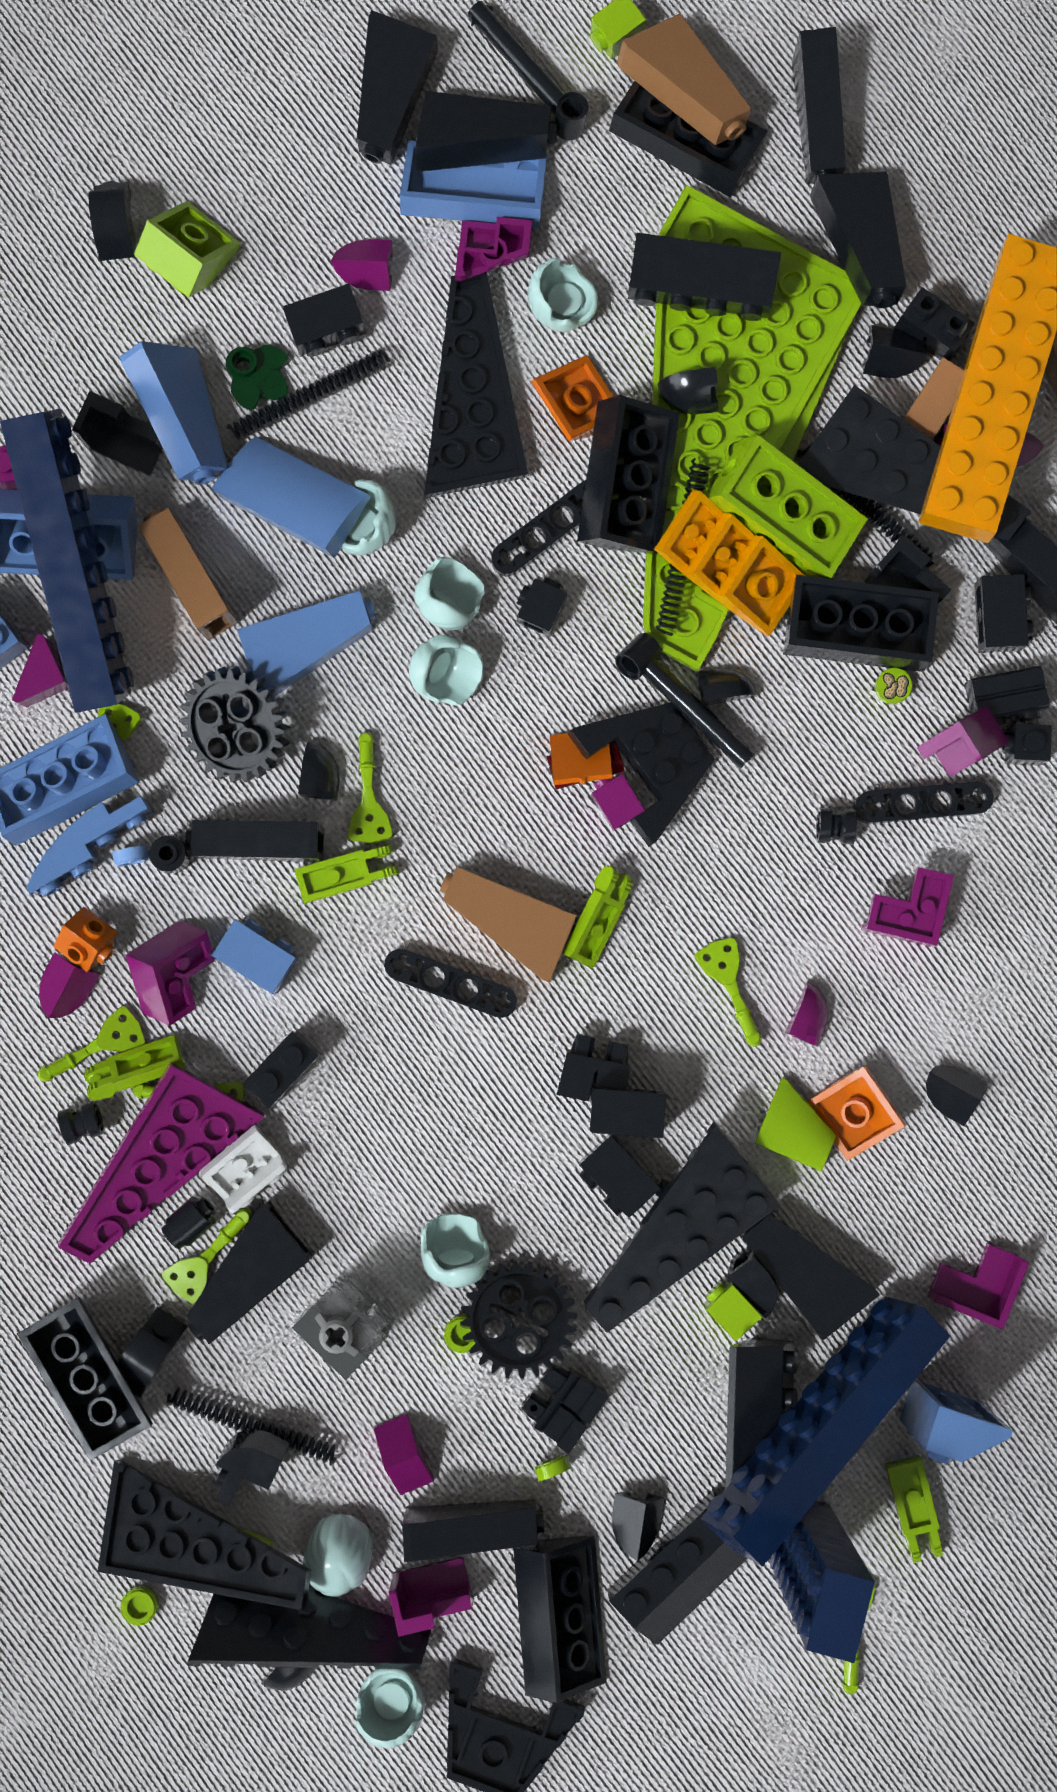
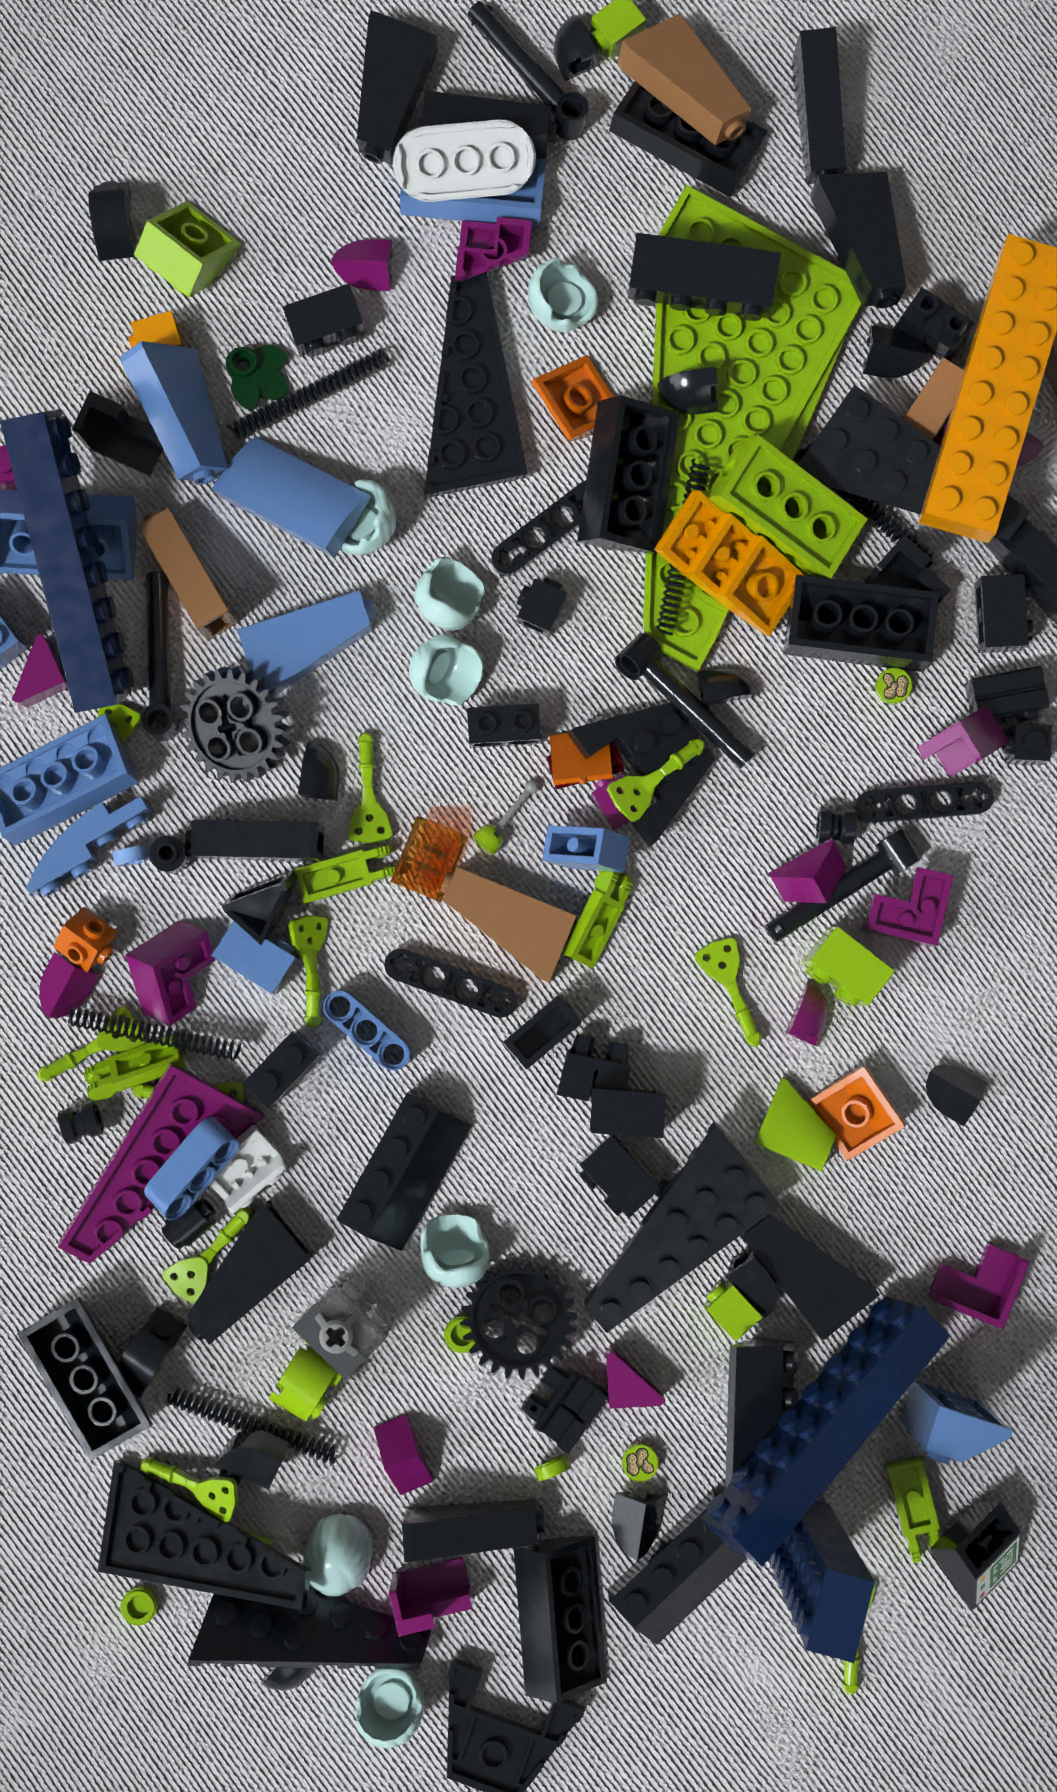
none -> black piece [66,1005,242,1061]
none -> light orange brick [128,311,184,348]
none -> black piece [141,572,179,741]
none -> lime piece [141,1457,238,1522]
none -> medium blue beam [144,1117,239,1220]
none -> black slope [222,871,297,945]
none -> lime brick [268,1340,342,1422]
none -> lime piece [288,915,328,1028]
none -> medium blue beam [323,990,412,1071]
none -> black slope [336,1091,472,1251]
none -> clear orange brick [391,816,468,903]
none -> white tile [393,119,536,202]
none -> black brick [467,703,541,749]
none -> hinge [472,779,539,855]
none -> black brick [503,995,582,1070]
none -> medium blue brick [542,825,630,873]
none -> black brick [553,14,598,81]
none -> magenta slope [605,1346,666,1409]
none -> lime piece [607,738,705,822]
none -> tile [622,1442,658,1482]
none -> black piece [765,828,922,943]
none -> magenta slope [769,838,846,903]
none -> lime brick [801,926,895,1007]
none -> black slope [930,1502,1021,1609]

